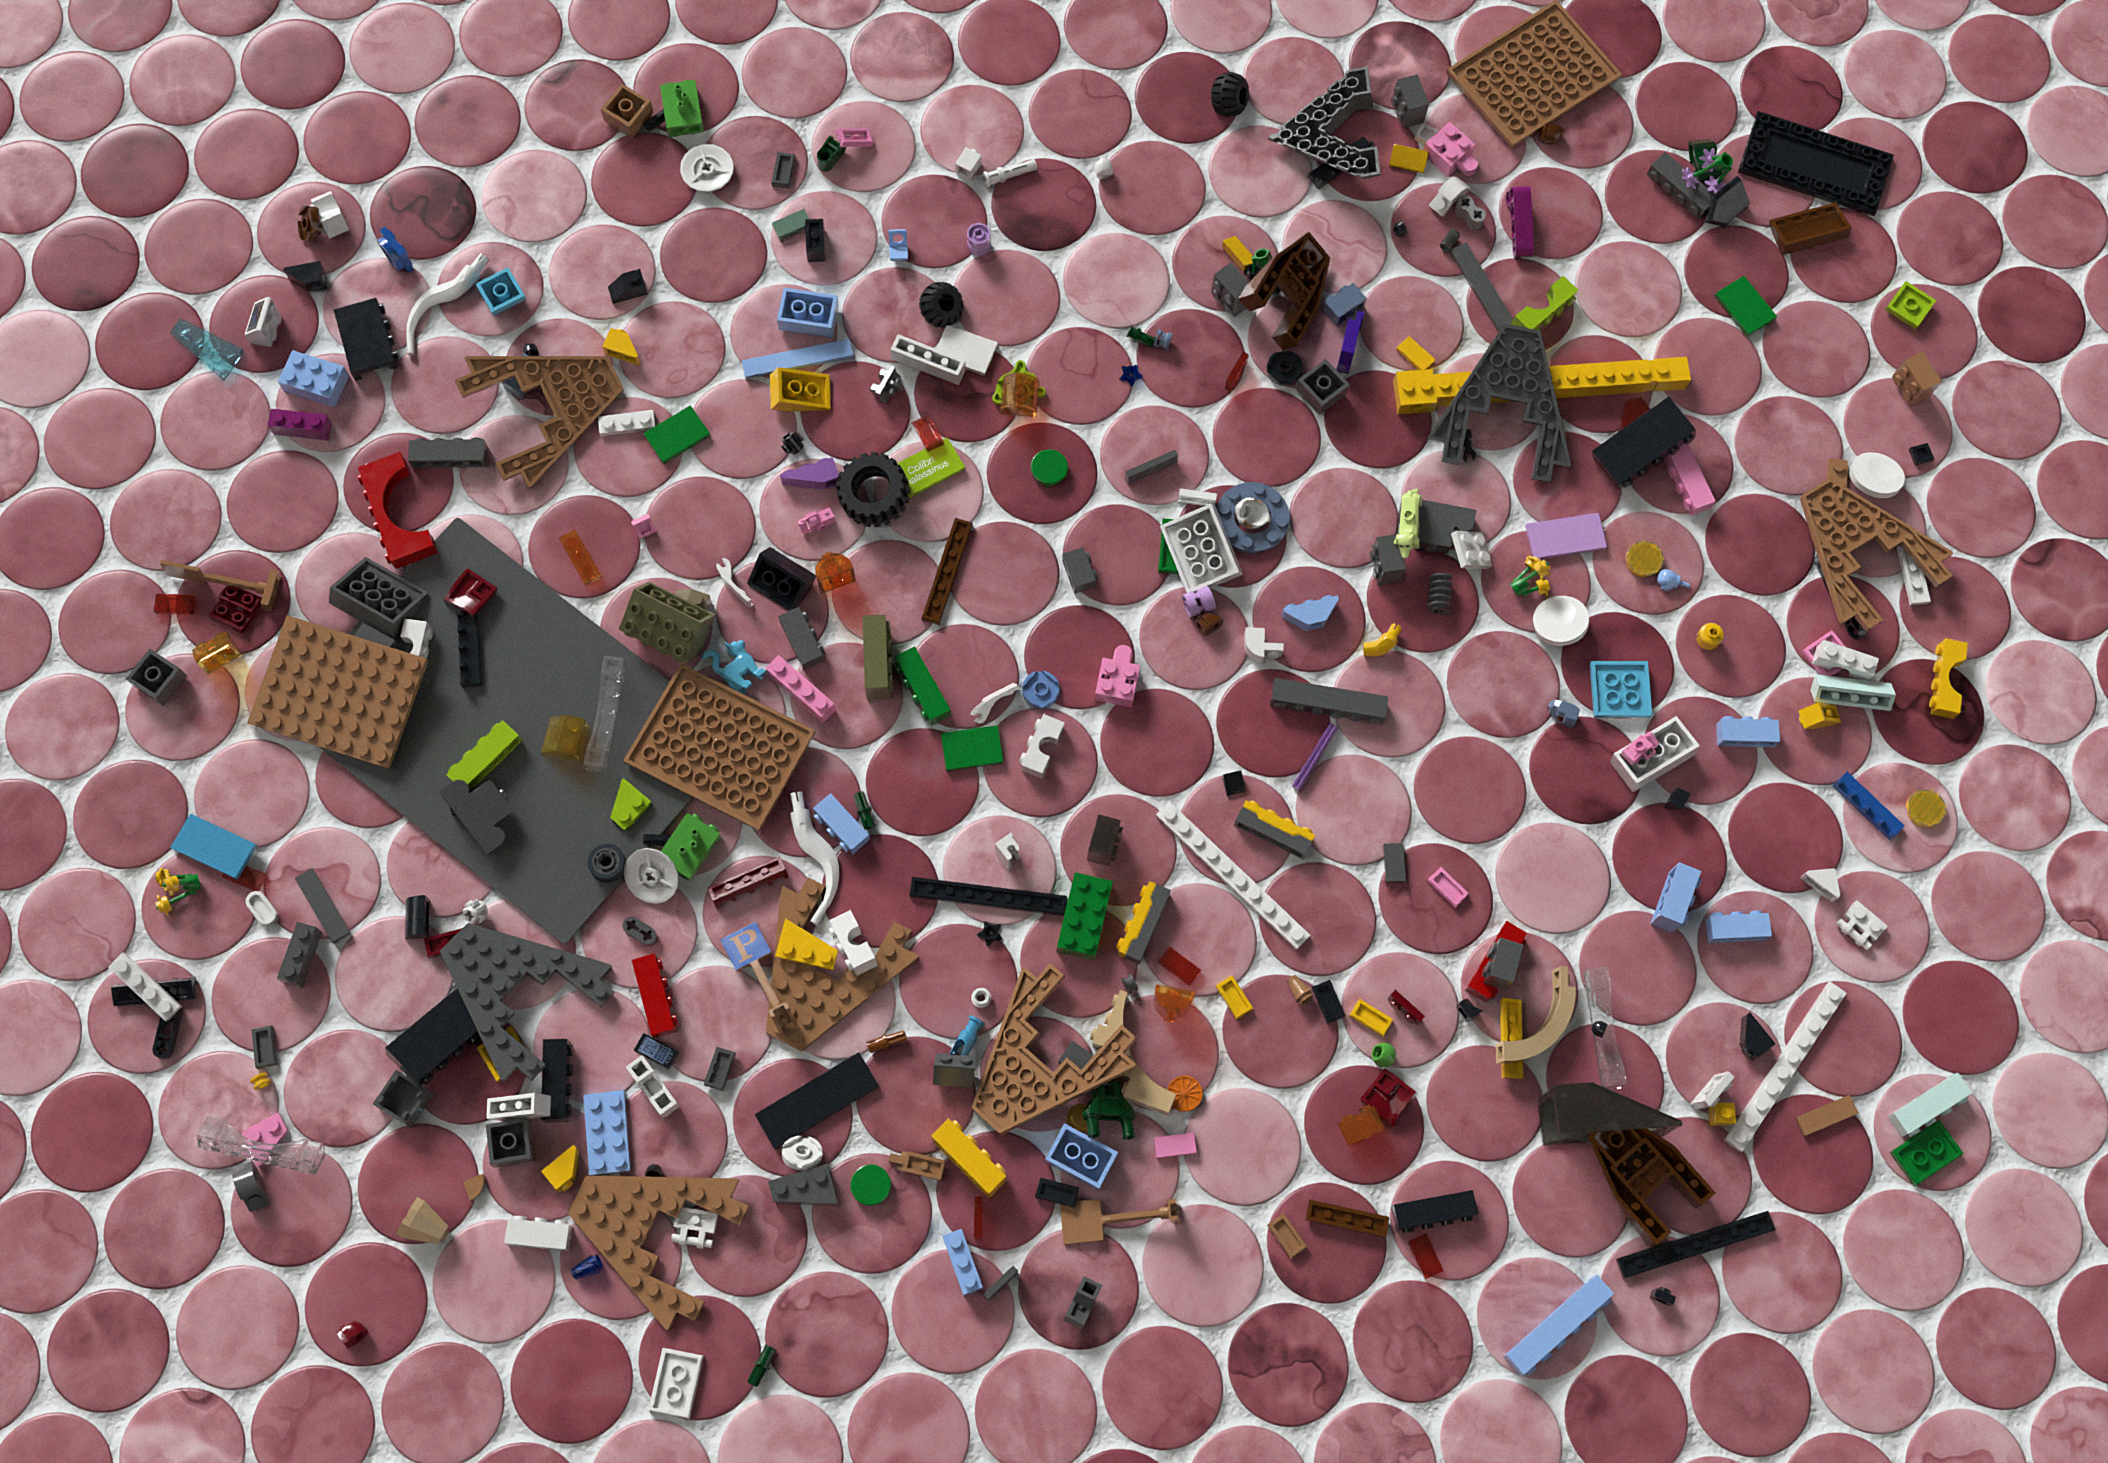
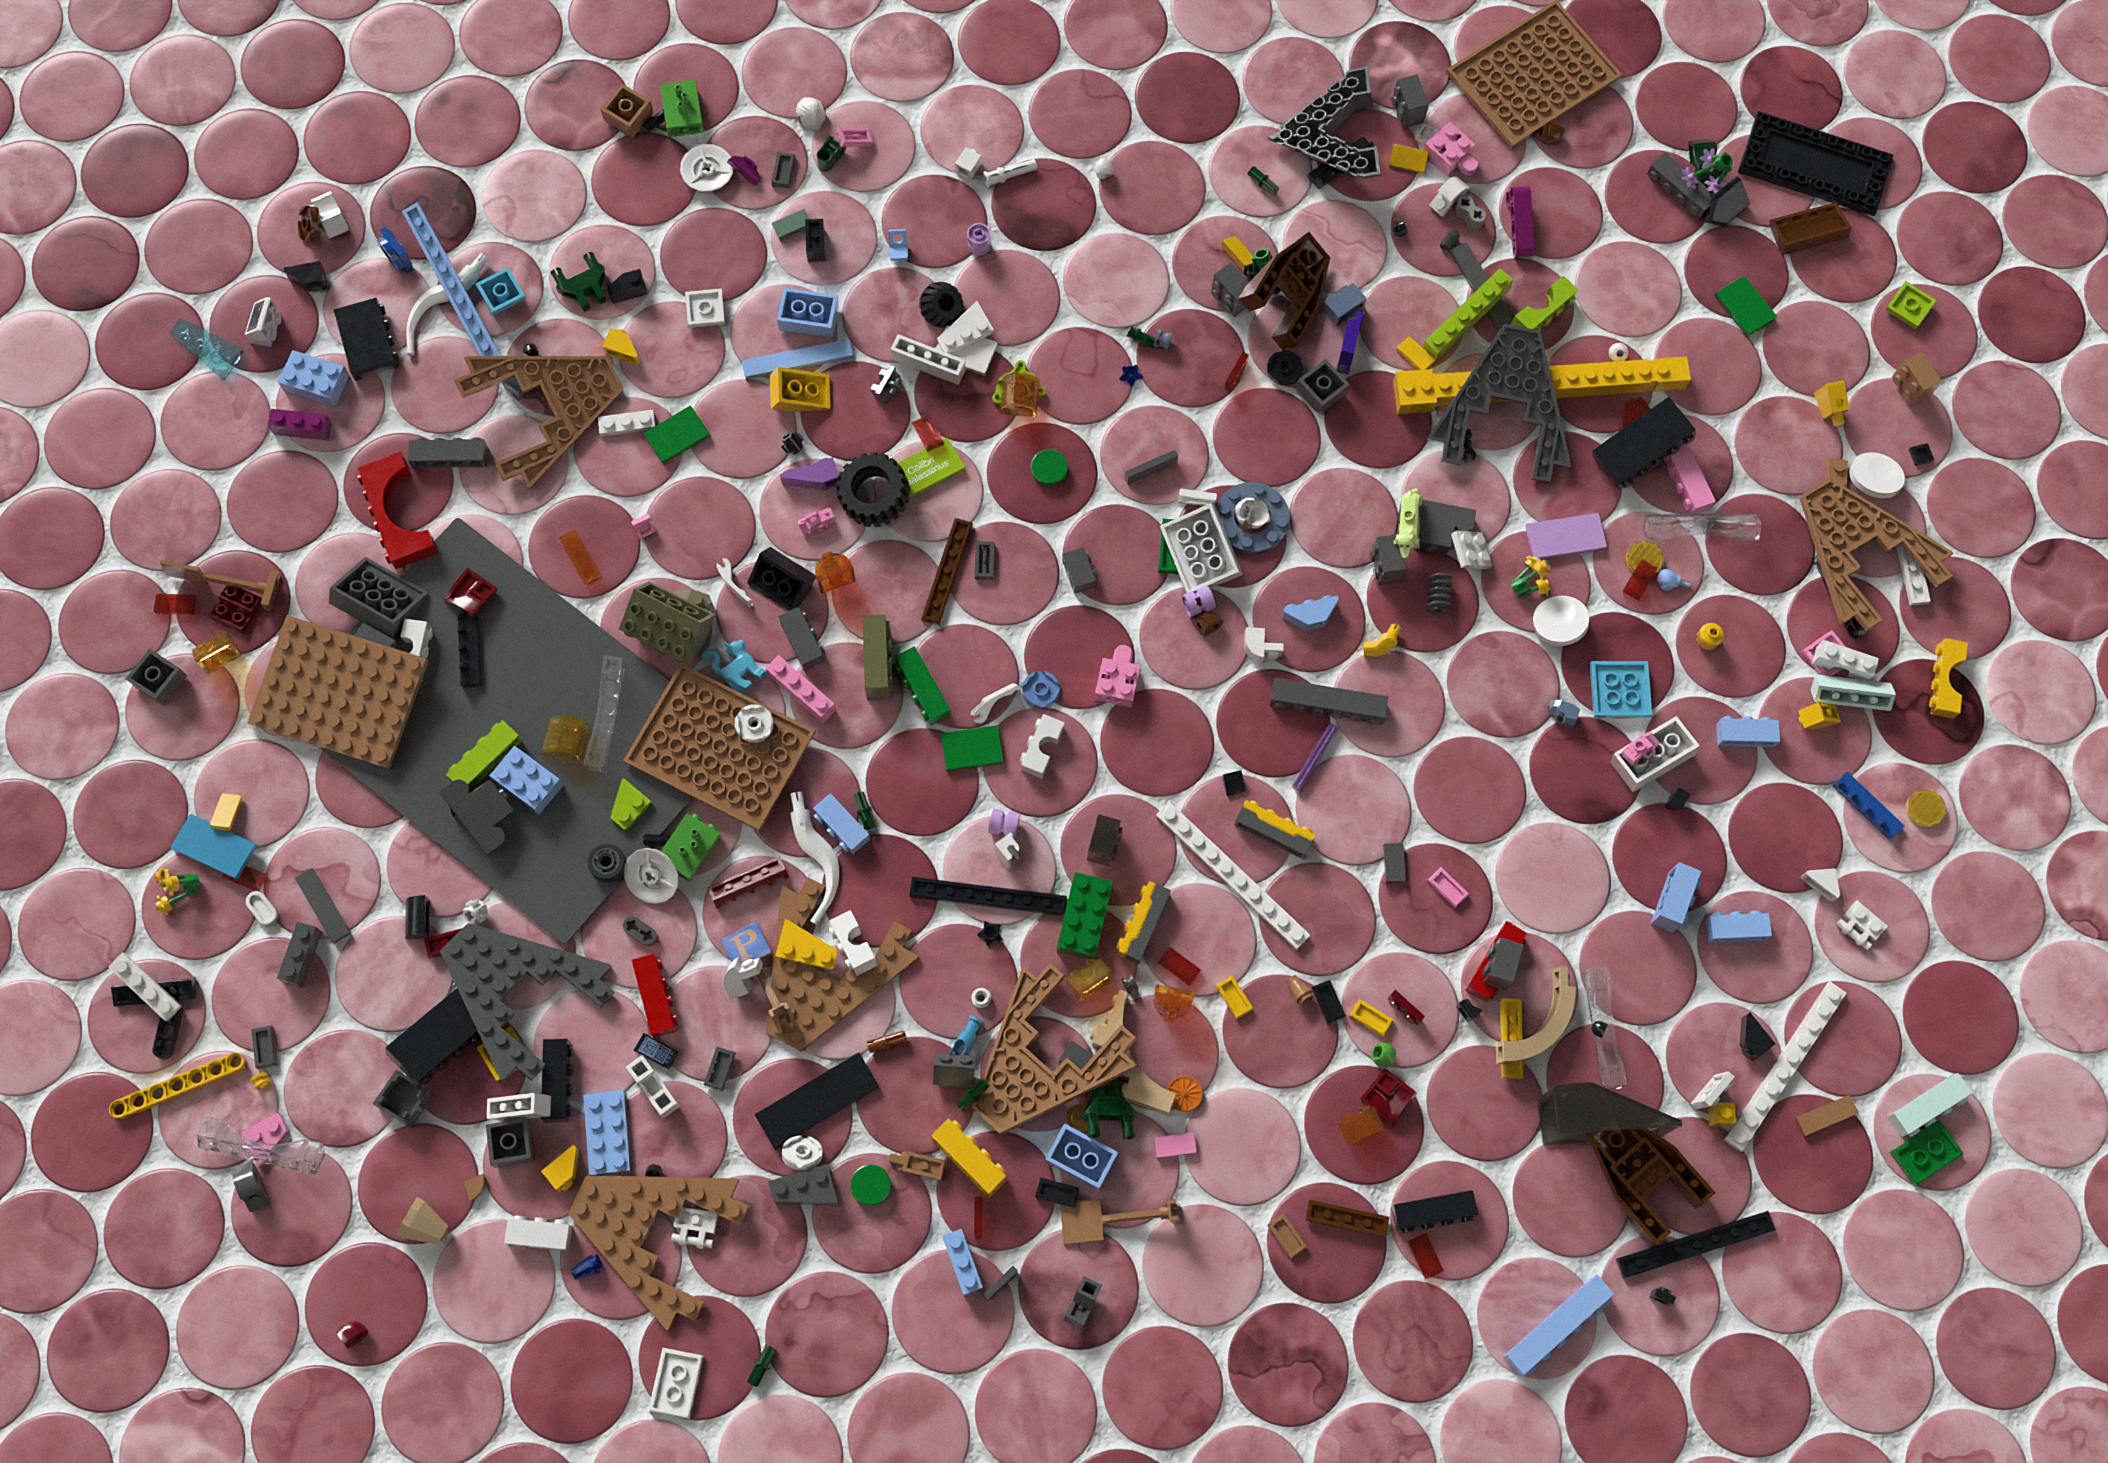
black wheel [1211,72,1249,117] -> none
none -> yellow beam [109,1052,247,1119]
none -> yellow tile [210,793,243,831]
none -> light blue plate [402,202,501,356]
none -> light blue brick [489,746,564,815]
none -> dark green connector [550,252,607,312]
none -> white plate [685,288,725,328]
none -> white brick [724,958,763,999]
none -> magenta plate [727,156,759,186]
none -> white plate [735,704,774,743]
none -> white hair [796,97,826,131]
none -> white wing [937,301,994,354]
none -> dark green axle [956,1079,989,1111]
none -> dark grey tile [974,541,995,579]
none -> lavender wheel [988,808,1020,838]
none -> clear yellow slope [1066,958,1113,1003]
none -> dark green axle [1247,166,1279,196]
none -> lime brick [1423,268,1513,361]
none -> white piece [1609,343,1628,362]
none -> clear red tile [1622,559,1658,601]
none -> clear arch [1643,514,1762,540]
none -> yellow torso [1814,380,1850,427]

